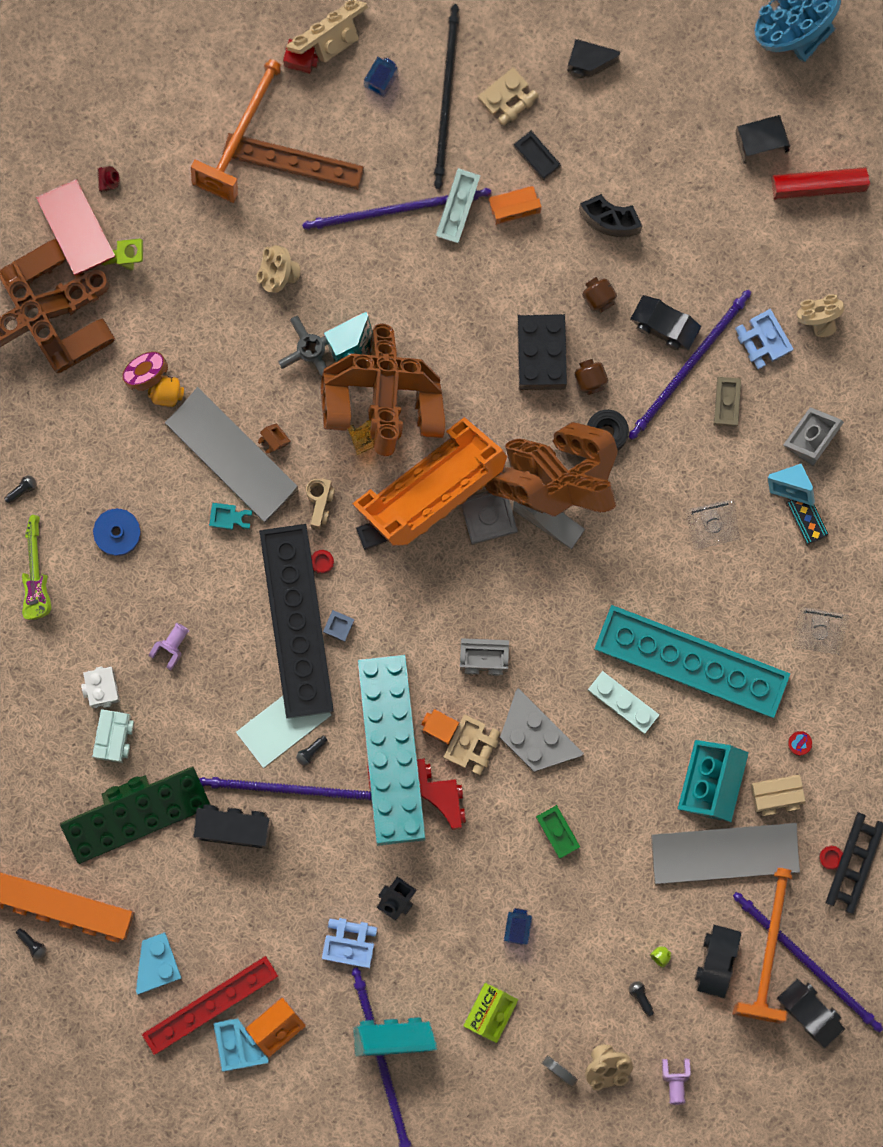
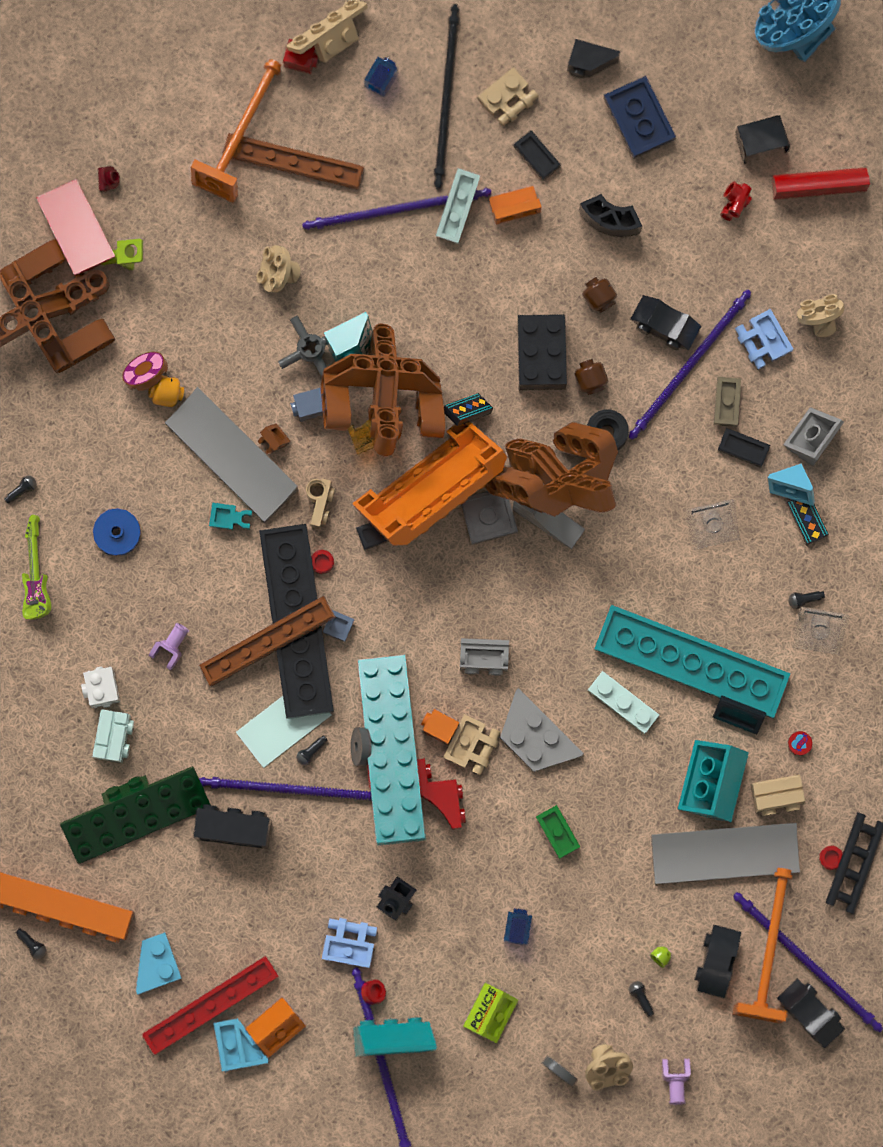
none -> dark orange tile [199,596,336,687]
none -> sand blue brick [290,388,323,422]
none -> dark grey piece [350,727,371,766]
none -> red tile [361,979,386,1005]
none -> black tile [444,393,493,426]
none -> dark blue plate [603,76,676,159]
none -> black tile [712,695,766,735]
none -> black tile [717,428,770,468]
none -> red plate [720,181,752,221]
none -> black piece [788,591,825,609]

